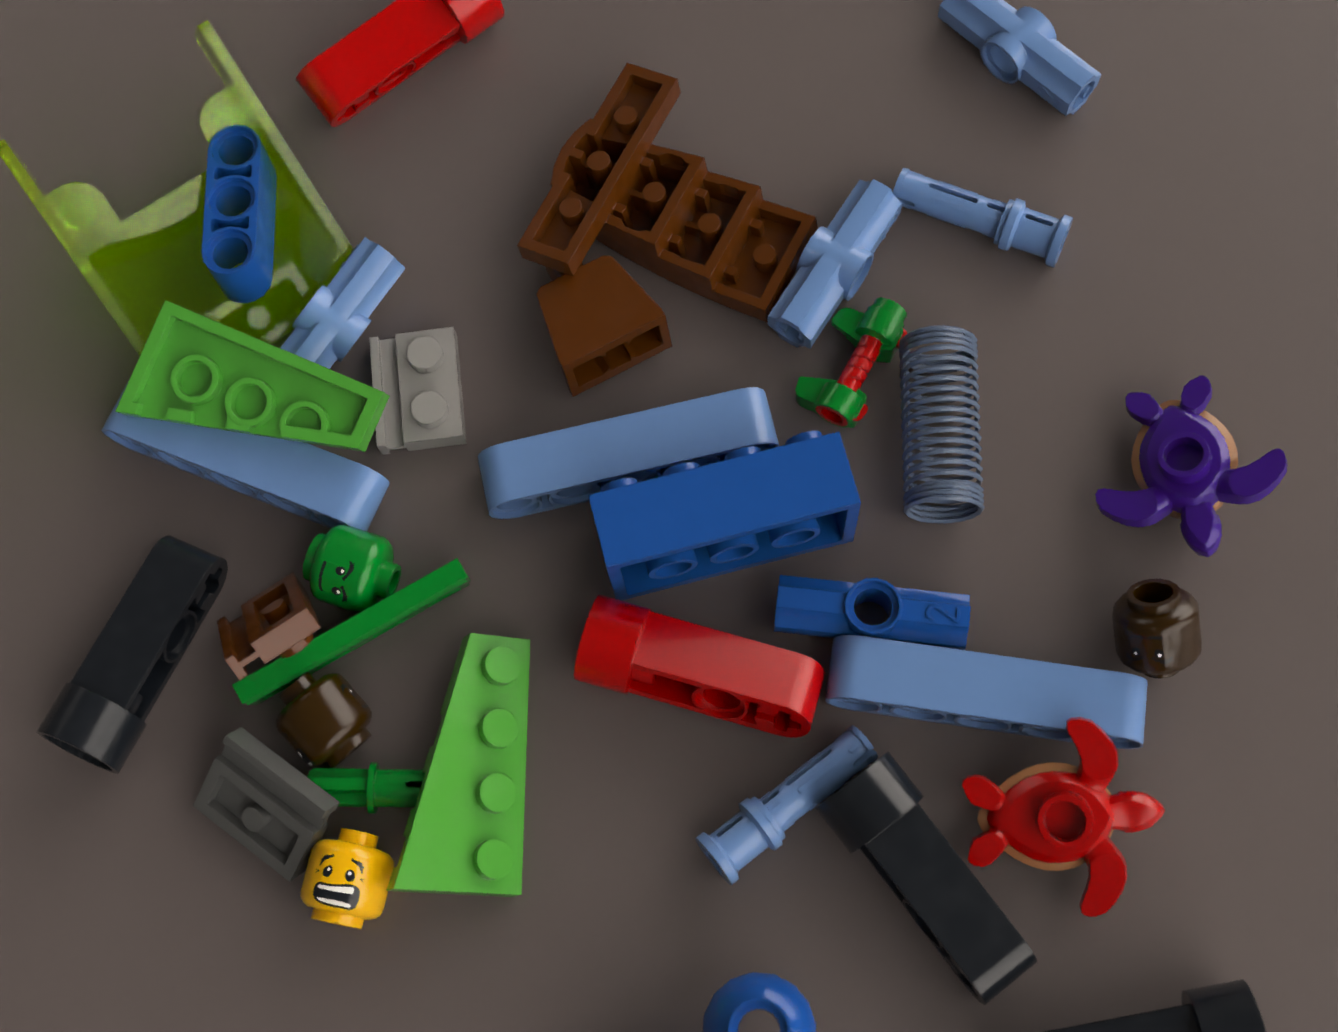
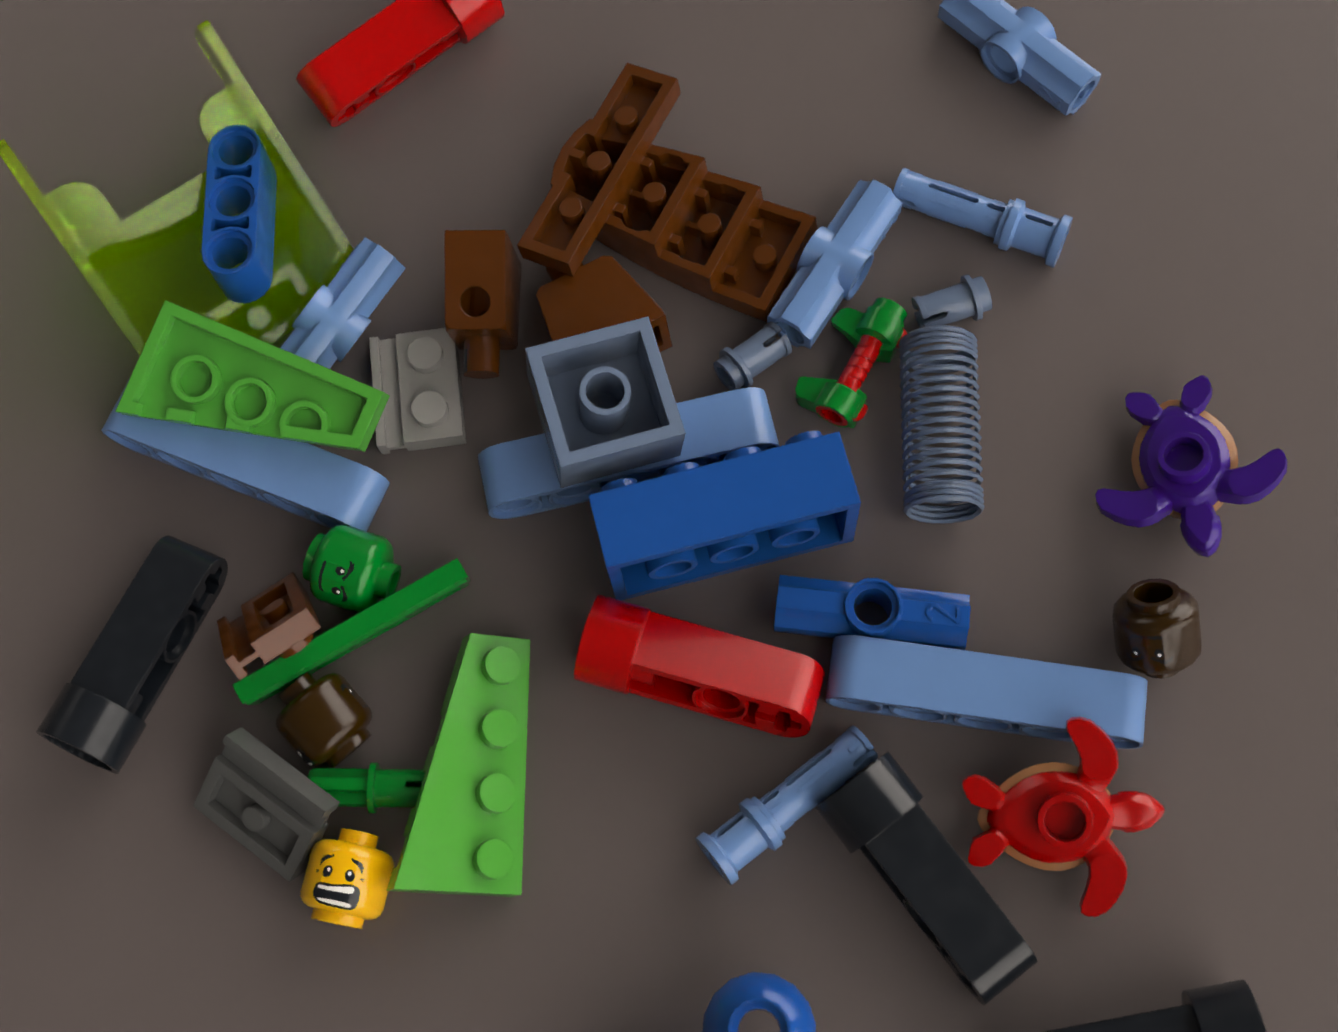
none -> reddish brown torso [444,230,521,379]
none -> sand blue brick [525,316,686,488]
none -> sand blue pin [713,321,792,391]
none -> sand blue pin [912,274,992,328]

